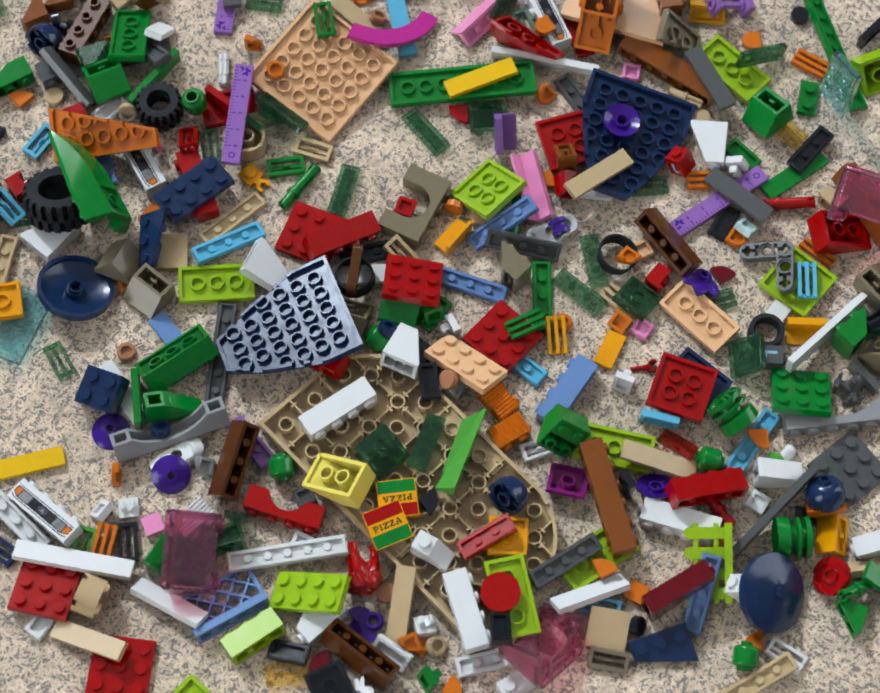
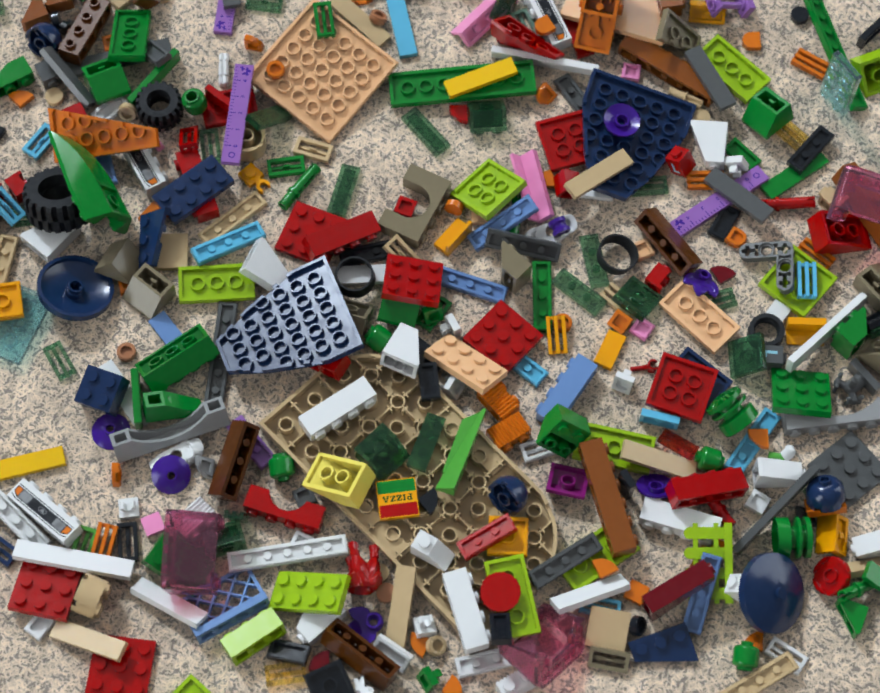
clear green tile [75,39,110,67] -> none
white tile [89,499,115,522] -> none
white tile [144,21,175,41] -> none
dark blue tile [151,420,171,438] -> none
clear green tile [254,91,309,134] -> none
reddish brown beam [346,244,364,296] -> none
dark pink tile [347,10,439,48] -> none
tile [361,499,414,552] -> none
dark blue tile [378,319,397,338] -> none
orange tile [396,631,423,652] -> none
nougat tile [439,370,458,390] -> none
medium lavender panel [494,113,517,155] -> none
green tile [504,307,547,341] -> none
dark orange slope [554,143,577,172] -> none
orange tile [615,245,642,264] -> none
light aqua tile [733,217,759,239] -> none
clear green tile [735,42,788,69] -> none
green plate [796,80,820,117] -> none

